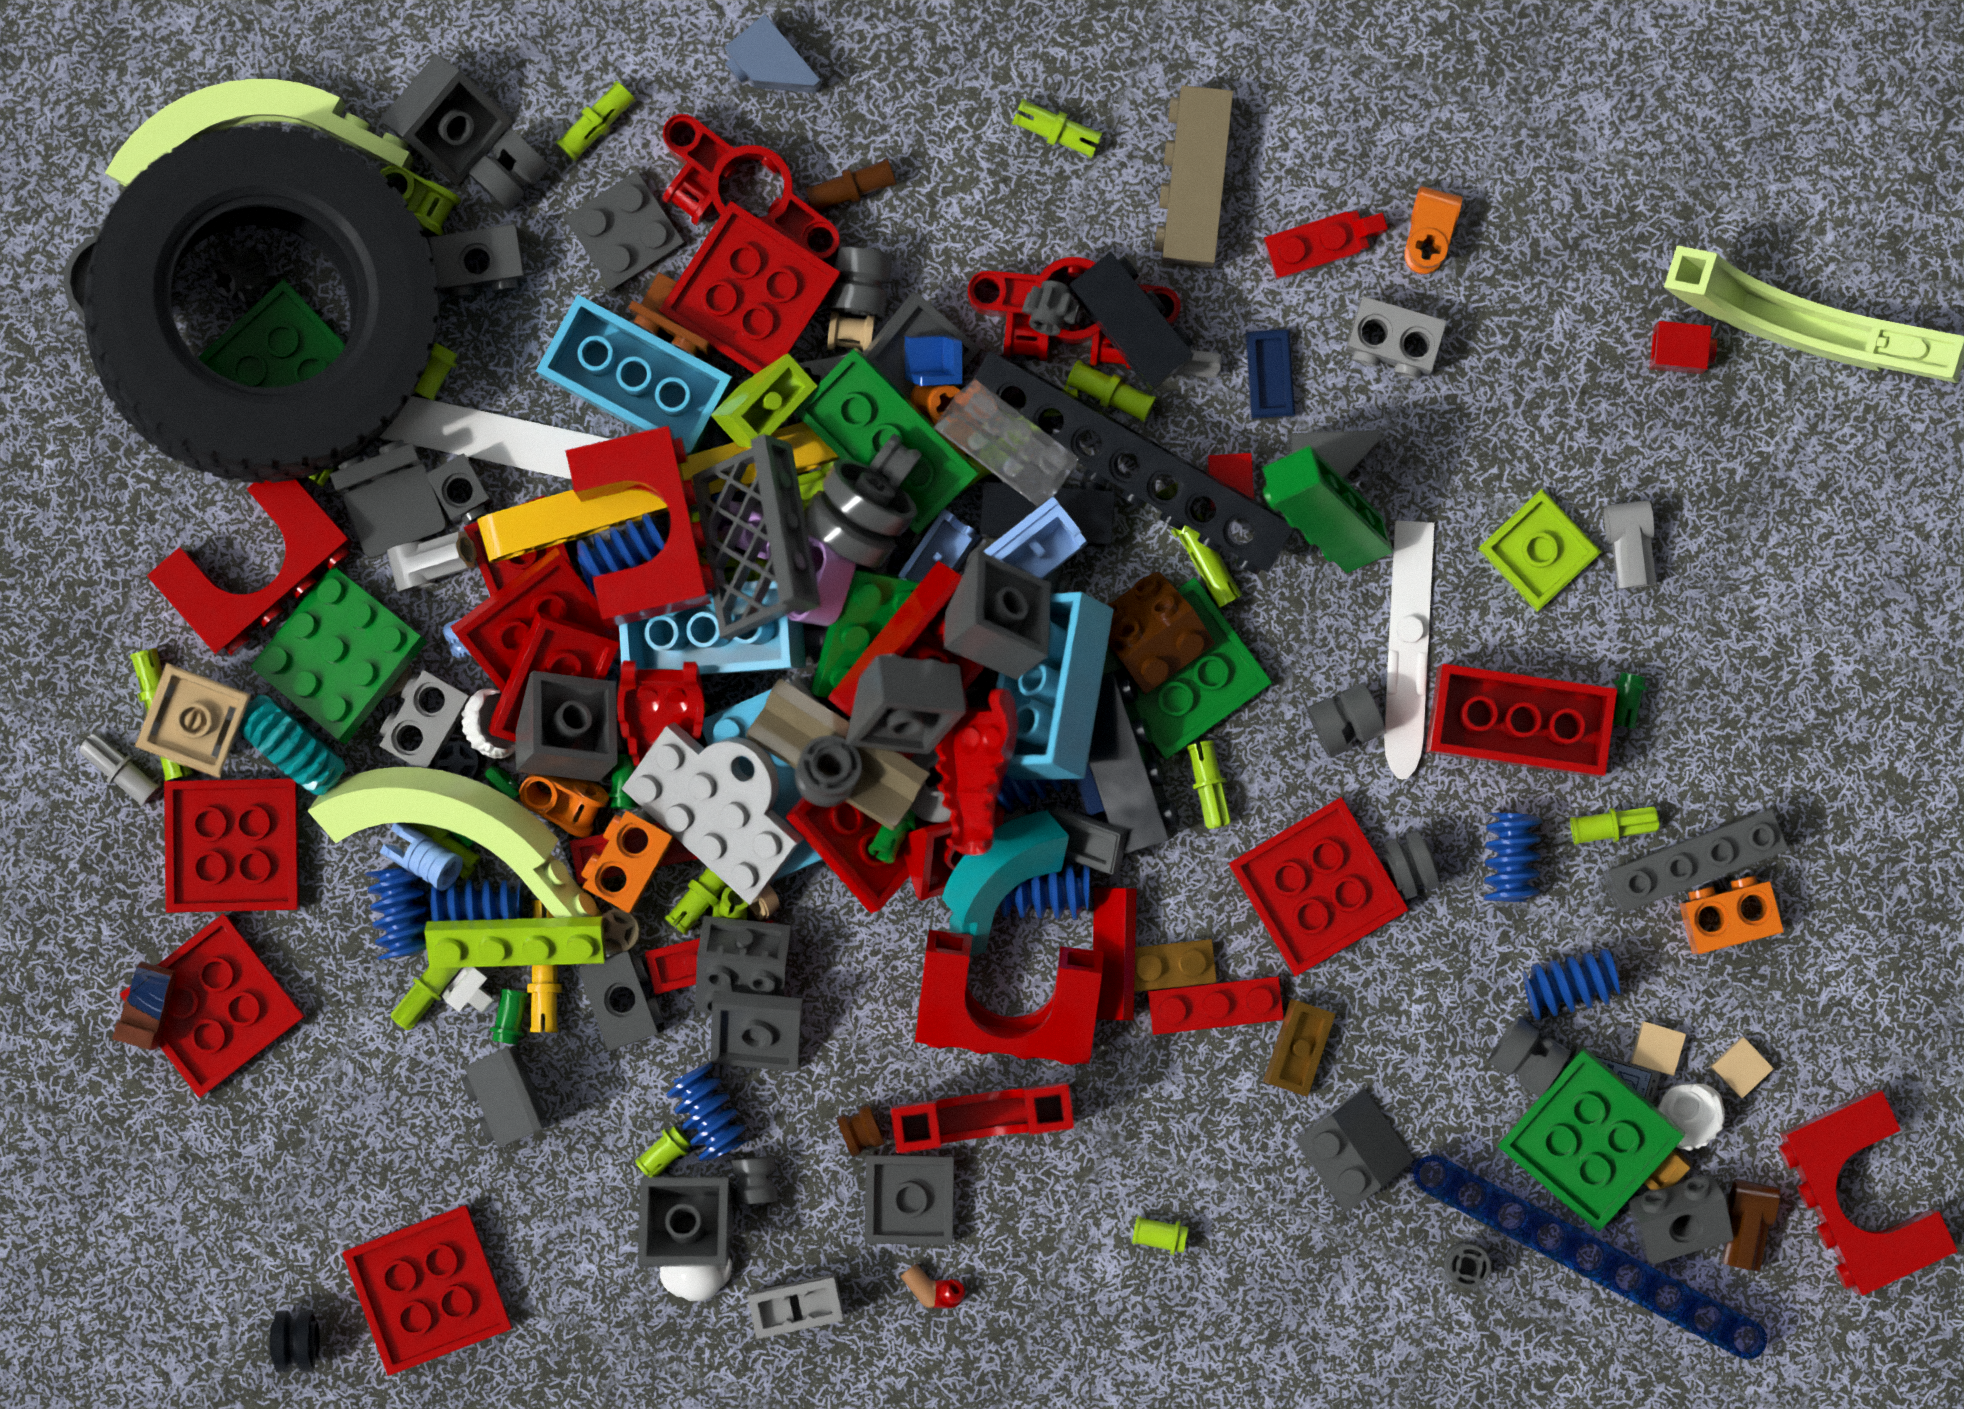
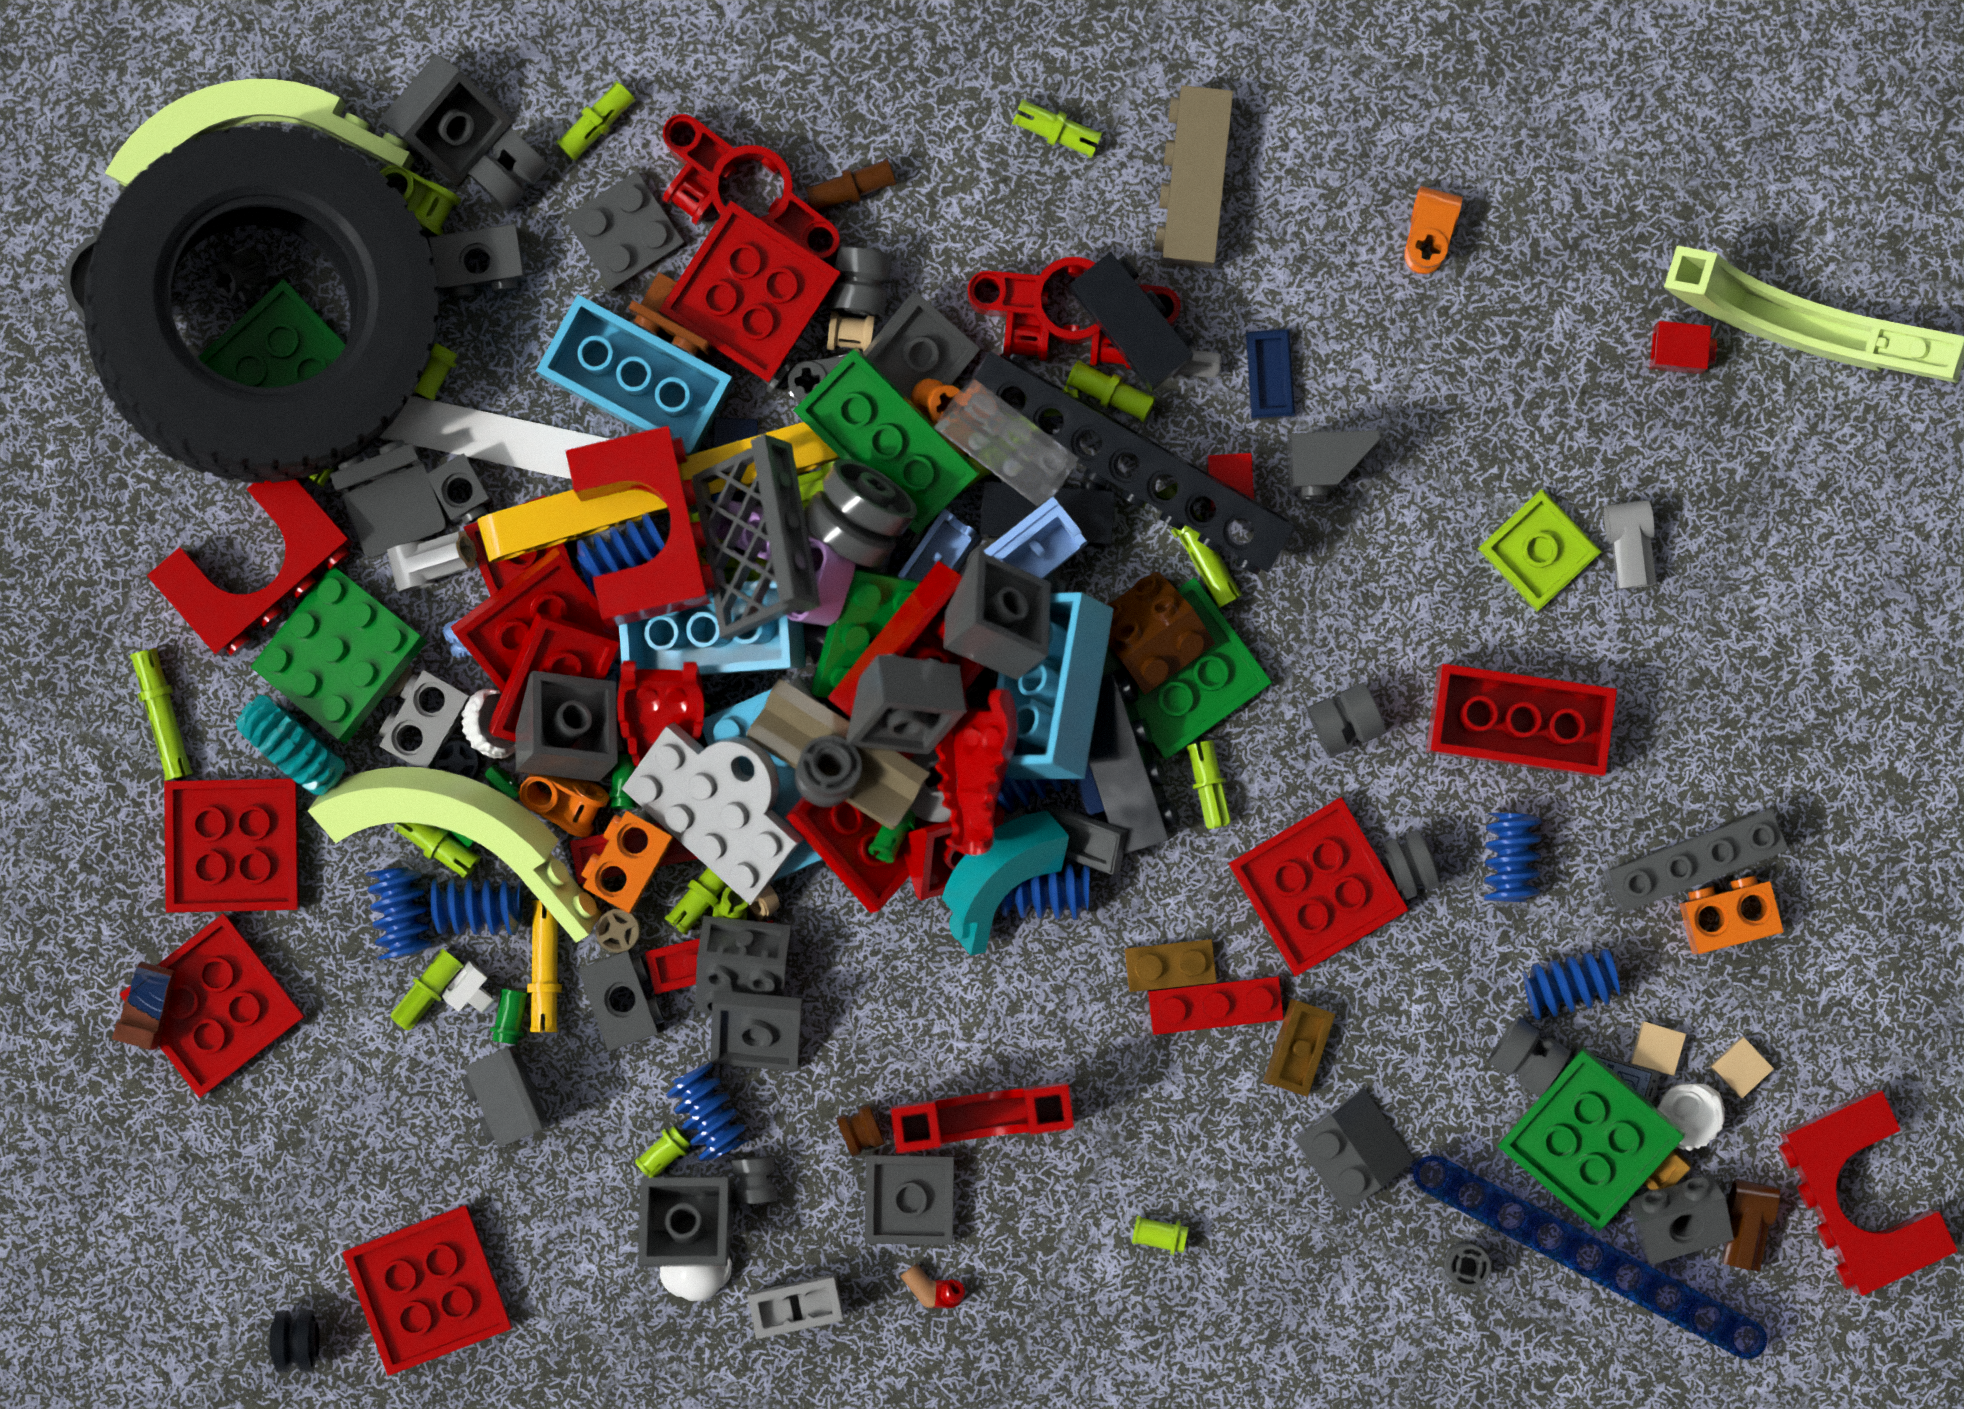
light grey axle [79,733,161,807] -> none
tan piece [135,663,251,778] -> none
light blue hinge [379,822,463,891] -> none
lime plate [424,916,606,968] -> none
lime slope [711,354,817,447] -> none
sand blue slope [725,14,822,93] -> none
dark grey wheel [869,433,923,489] -> none
blue panel [905,334,962,386] -> none
red arch [915,929,1104,1065] -> none
dark grey gear [1022,281,1080,335] -> none
red tile [1093,888,1137,1020] -> none
red hinge [1263,210,1388,280] -> none
green brick [1263,445,1393,573] -> none
light grey brick [1345,296,1447,380] -> none
white piece [1384,521,1434,780] -> none
lime axle [1570,807,1659,845] -> none
green pin [1613,672,1649,729] -> none

